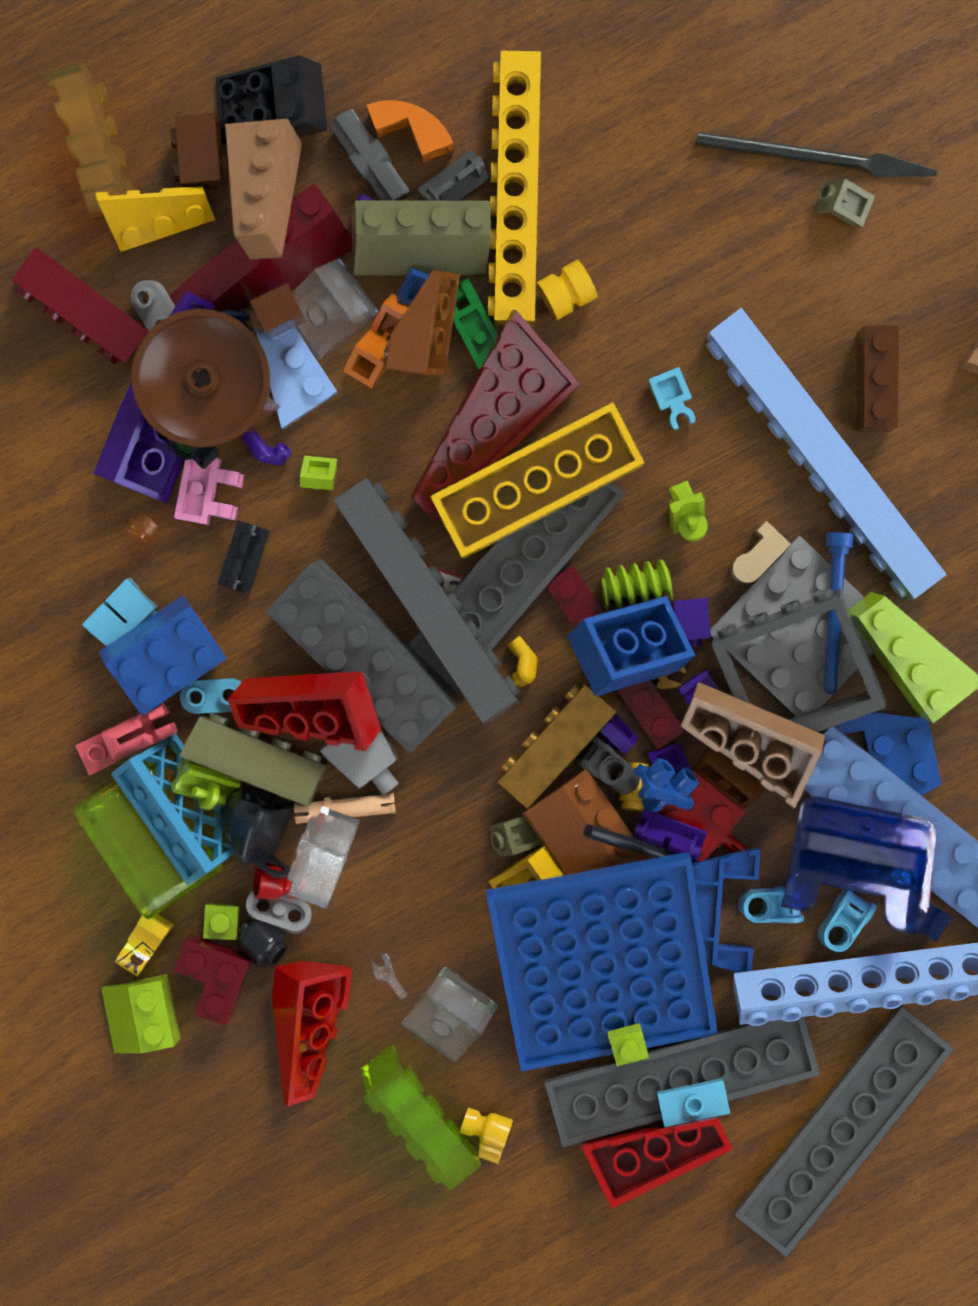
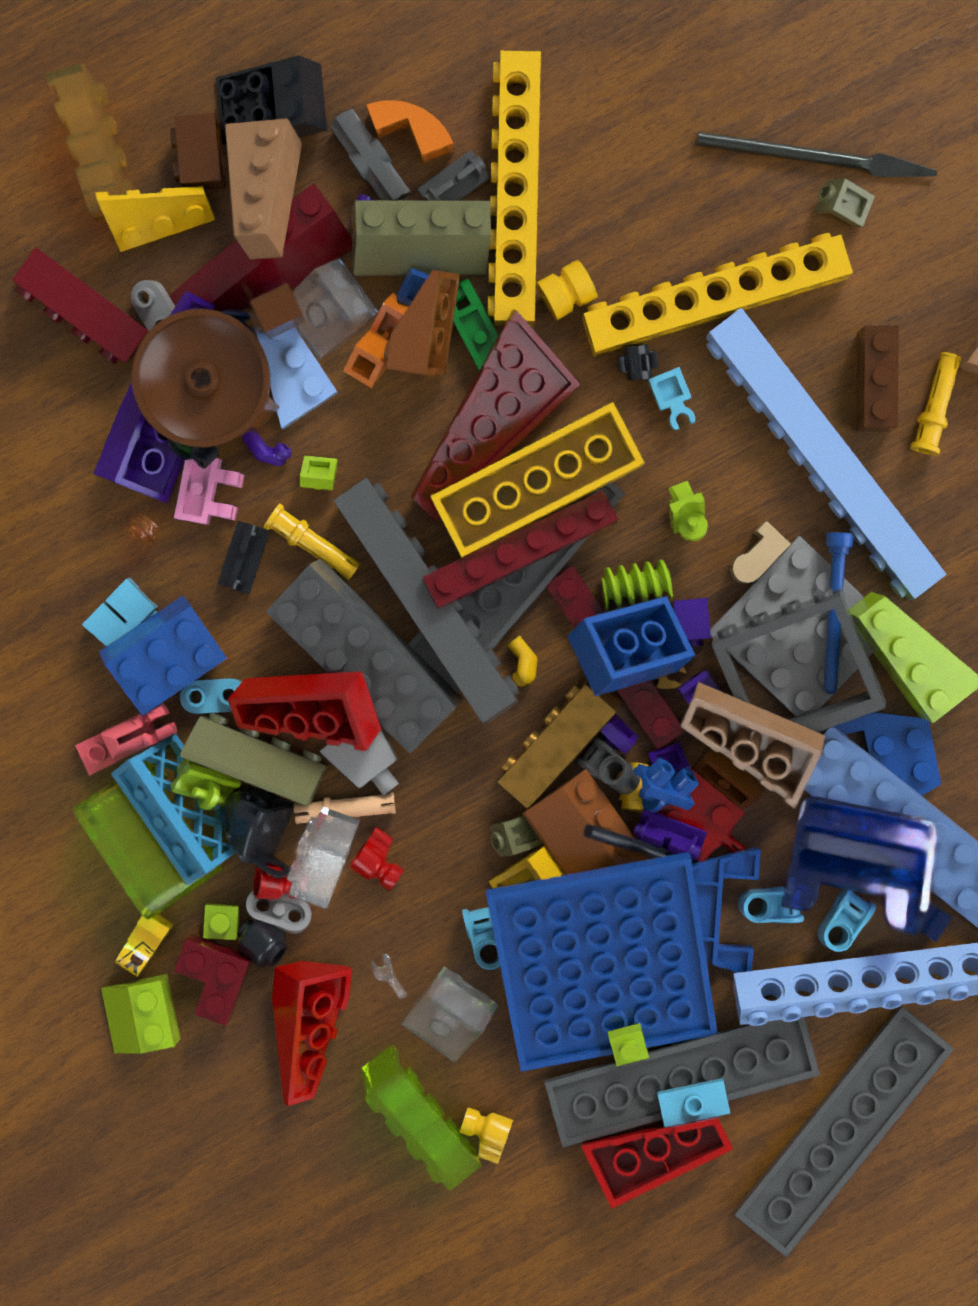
none -> yellow pin [263,503,361,580]
none -> red piece [349,827,404,891]
none -> dark red plate [422,490,618,610]
none -> medium azure piece [462,907,500,970]
none -> yellow brick [582,233,853,357]
none -> black gear [616,343,659,381]
none -> yellow pin [910,352,962,456]

